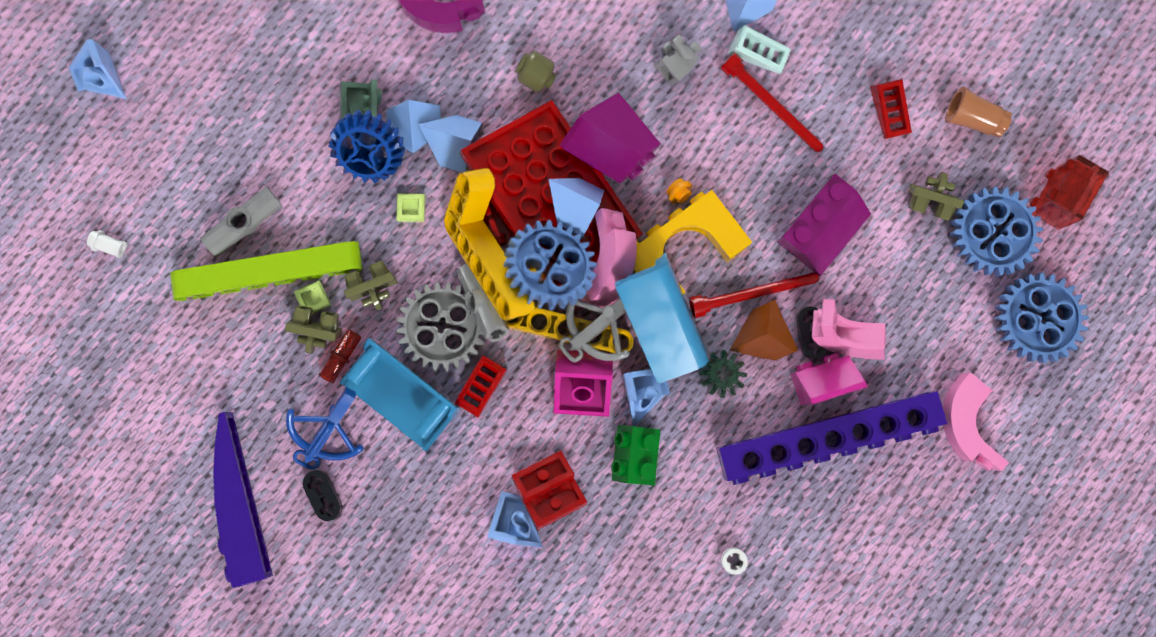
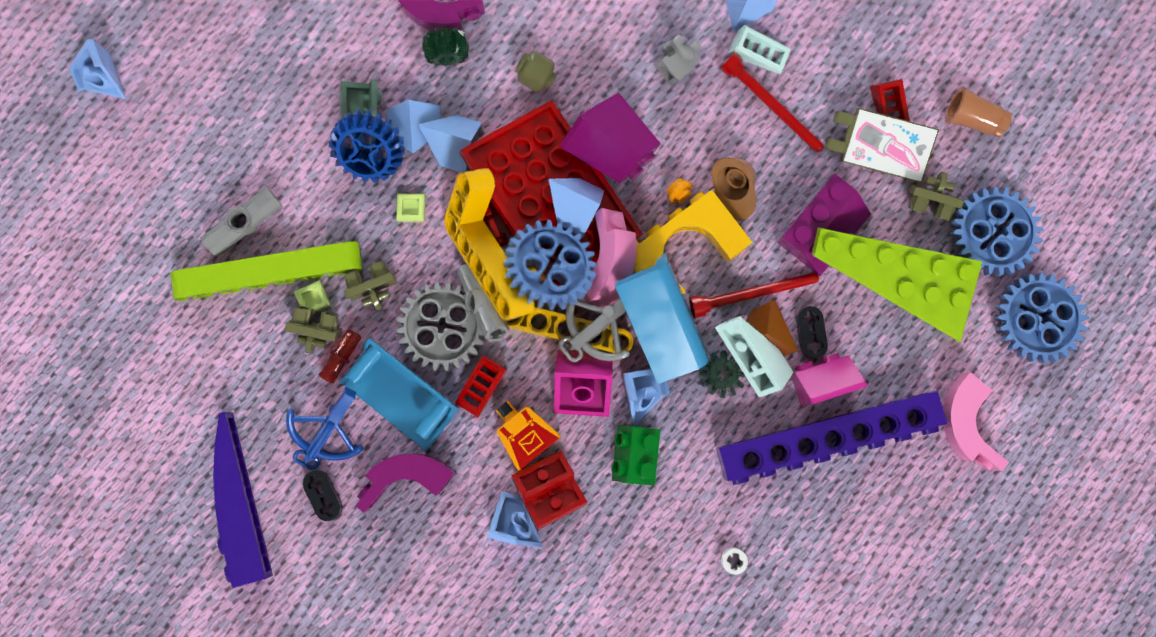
white pin [87,230,127,258] -> none
bright pink arch [812,299,886,360] -> none
clear red container [1029,155,1109,230] -> none
none -> magenta arch [355,453,456,513]
none -> clear green gear [422,27,469,67]
none -> torso [495,400,561,471]
none -> medium nougat piece [711,157,756,221]
none -> light aqua slope [715,316,793,397]
none -> lime wing [811,227,982,343]
none -> tile [825,108,939,183]

